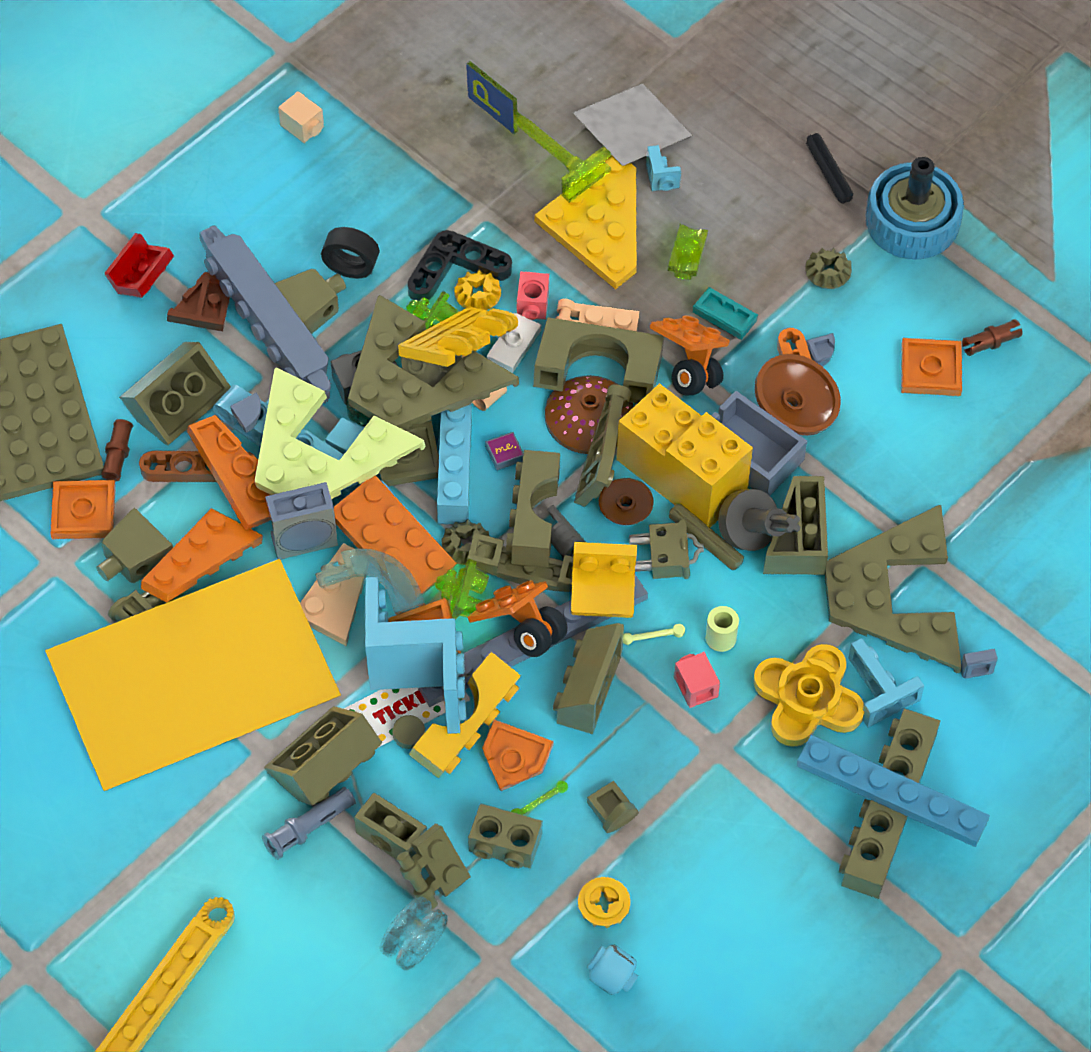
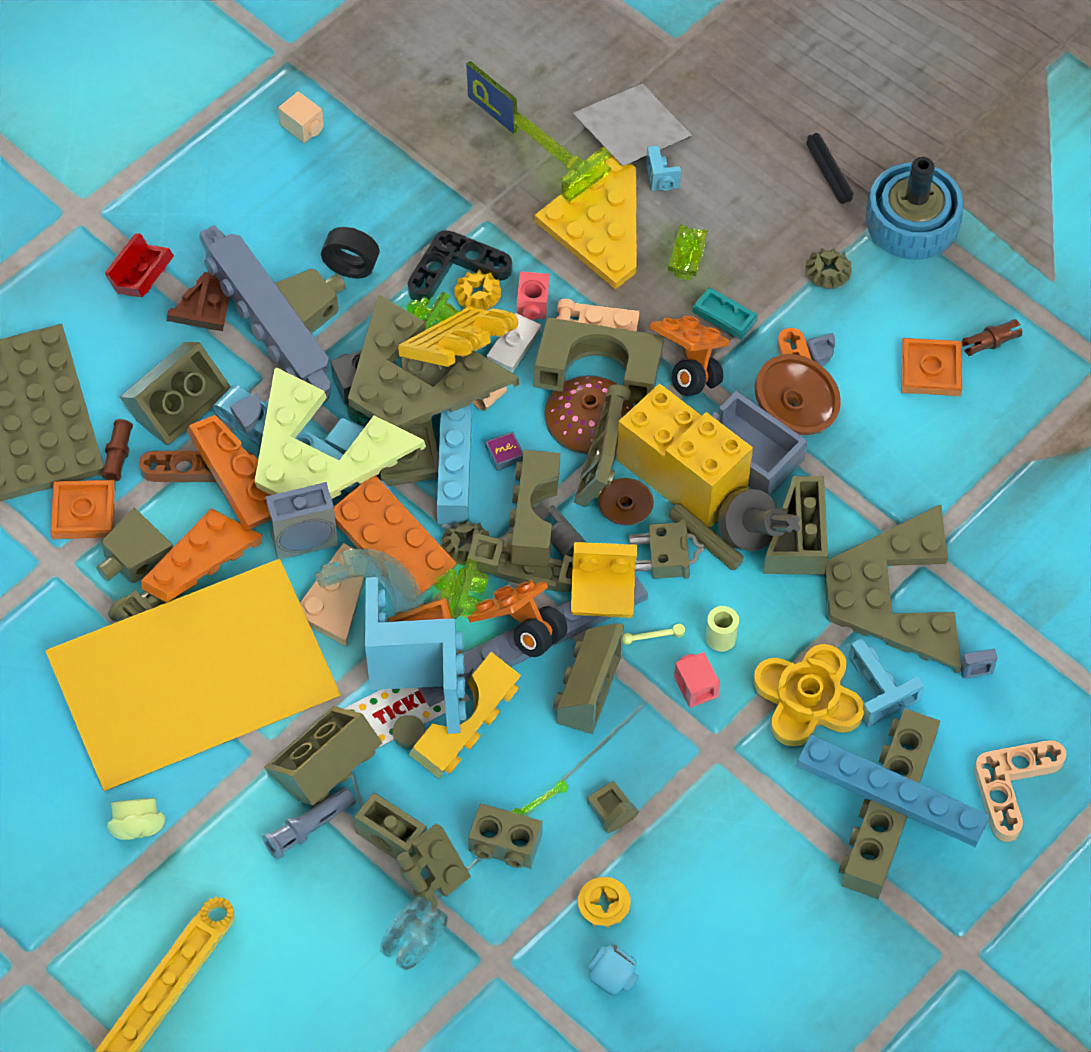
orange plate [482,719,554,791] -> none
none -> yellowish green piece [107,798,165,840]
none -> light nougat beam [974,740,1066,842]

